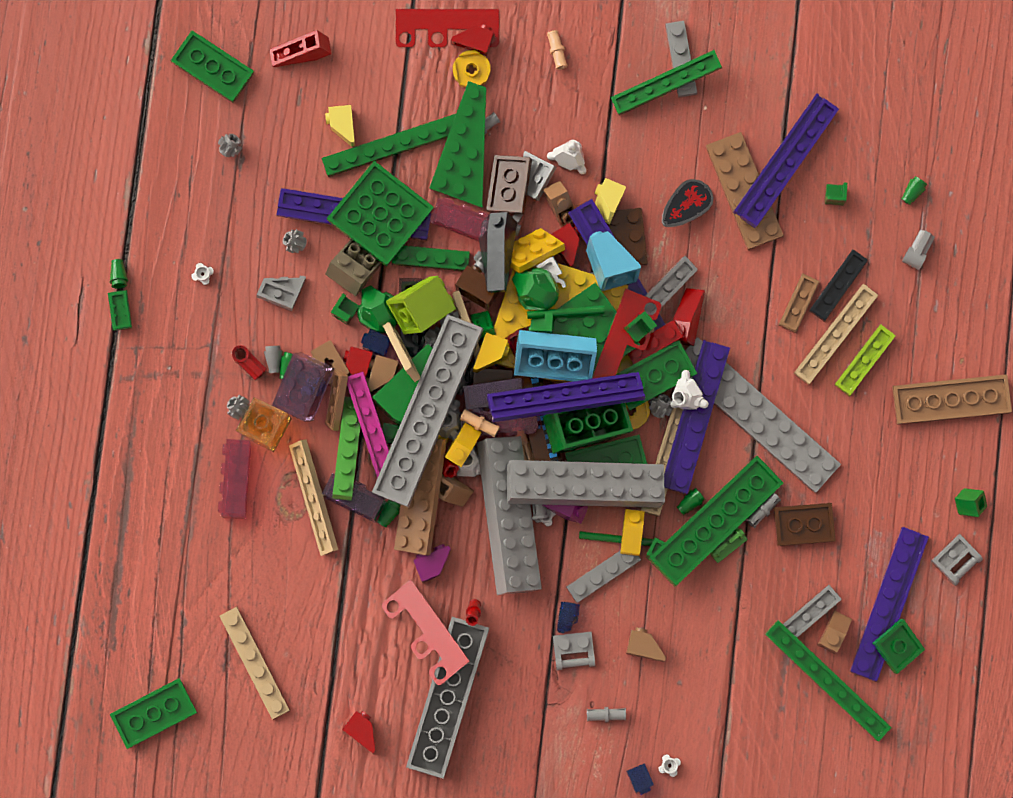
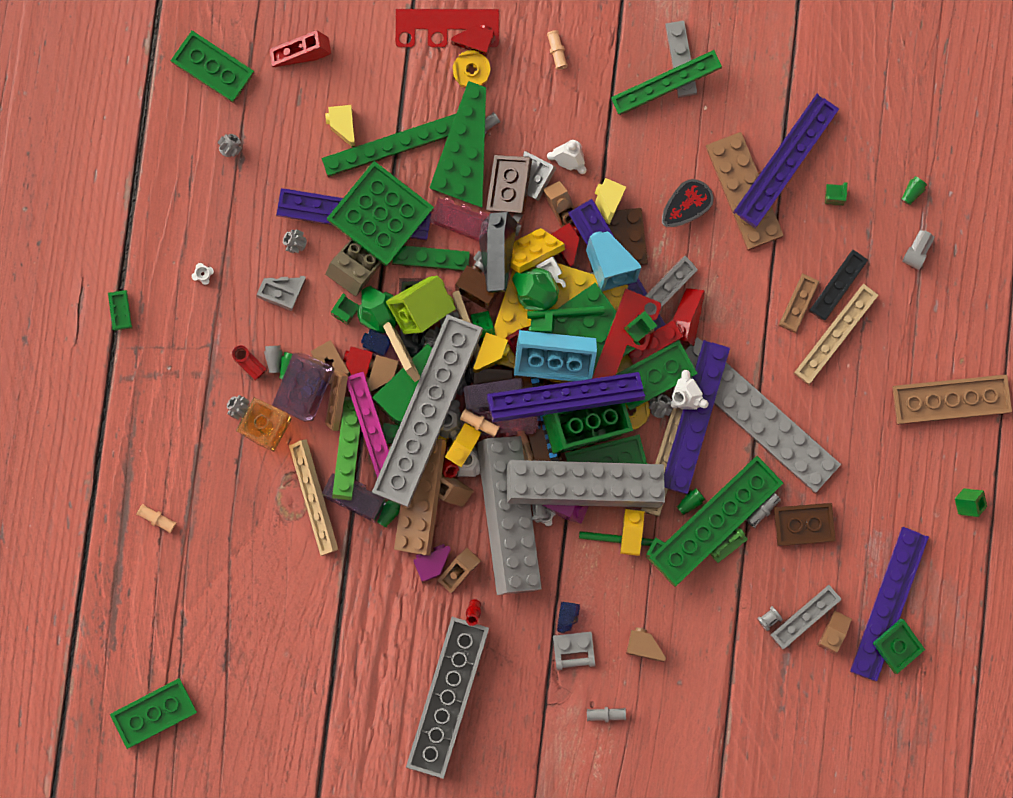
green cone [109,259,129,289] -> none
clear pink brick [218,439,251,519] -> none
tan plate [220,607,290,720] -> none
red slope [342,711,376,754] -> none
piece [382,580,469,685] -> none
light grey plate [566,550,641,603] -> none
clear blue brick [626,763,654,795] -> none
white plate [659,755,681,777] -> none
green plate [764,620,892,742] -> none
lime plate [835,324,896,397] -> none
light grey plate [931,534,983,586] -> none
none -> light nougat pin [136,504,176,533]
none -> medium nougat slope [437,548,481,593]
none -> light grey bush [757,606,783,631]

